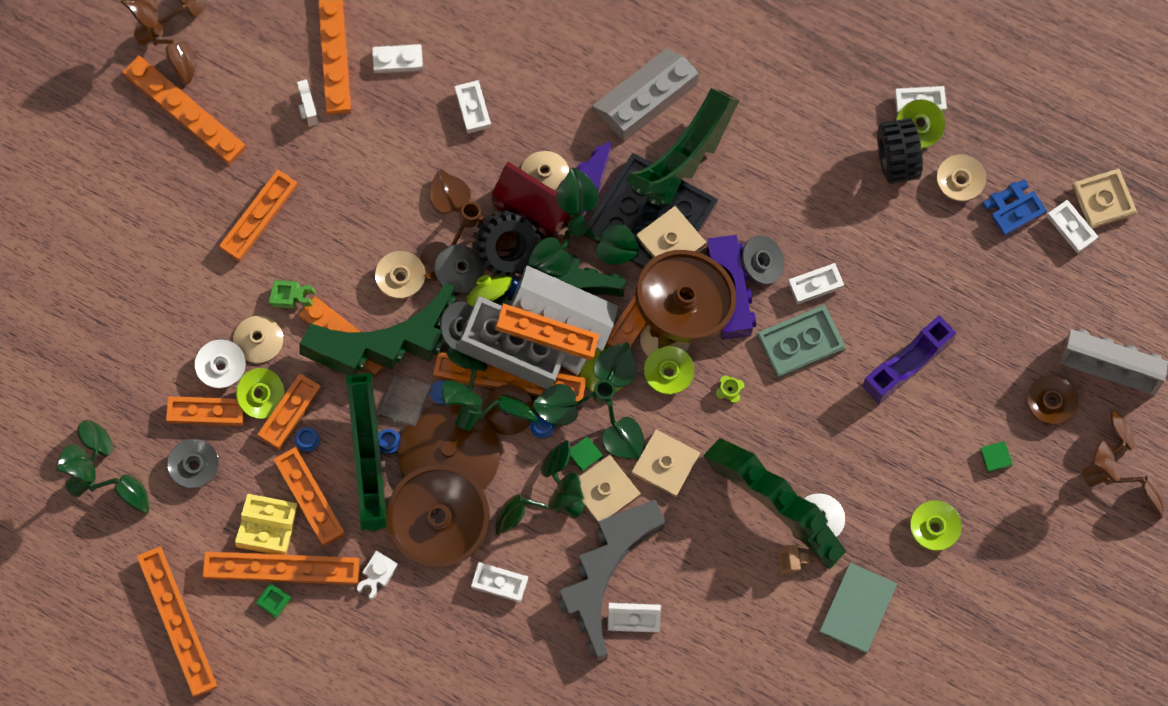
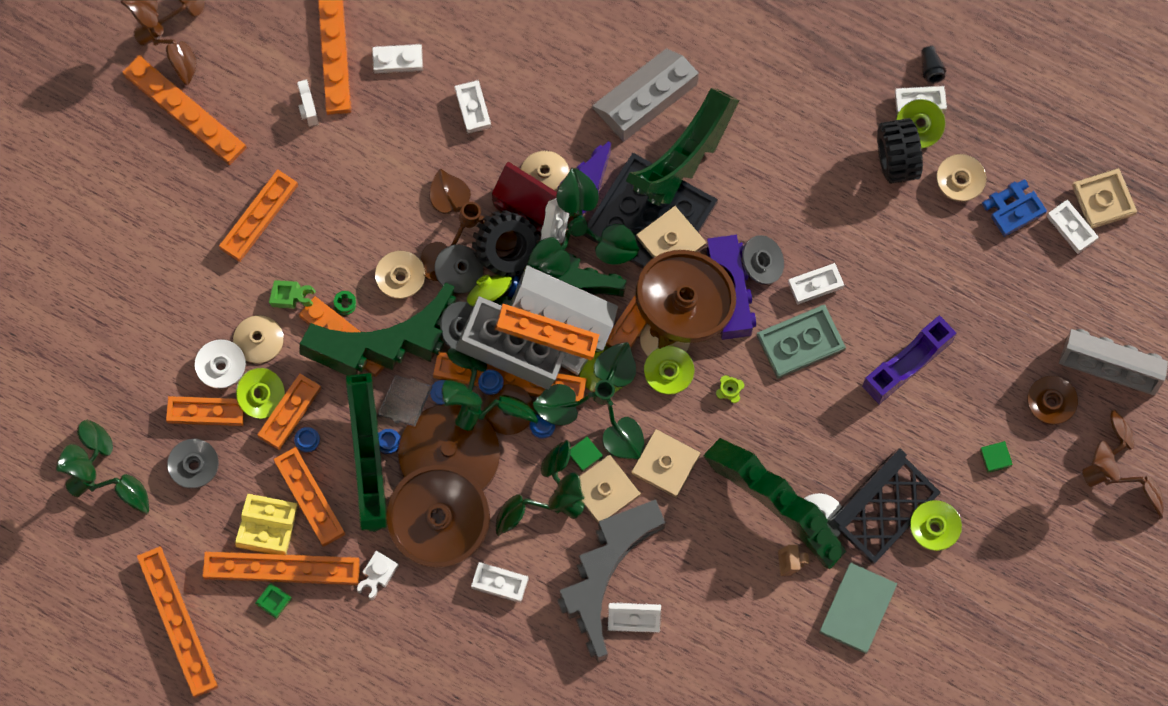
none -> green bush [334,291,356,316]
none -> blue plate [478,370,504,395]
none -> white plate [541,199,569,243]
none -> black fence [827,448,941,564]
none -> black cone [921,46,946,84]

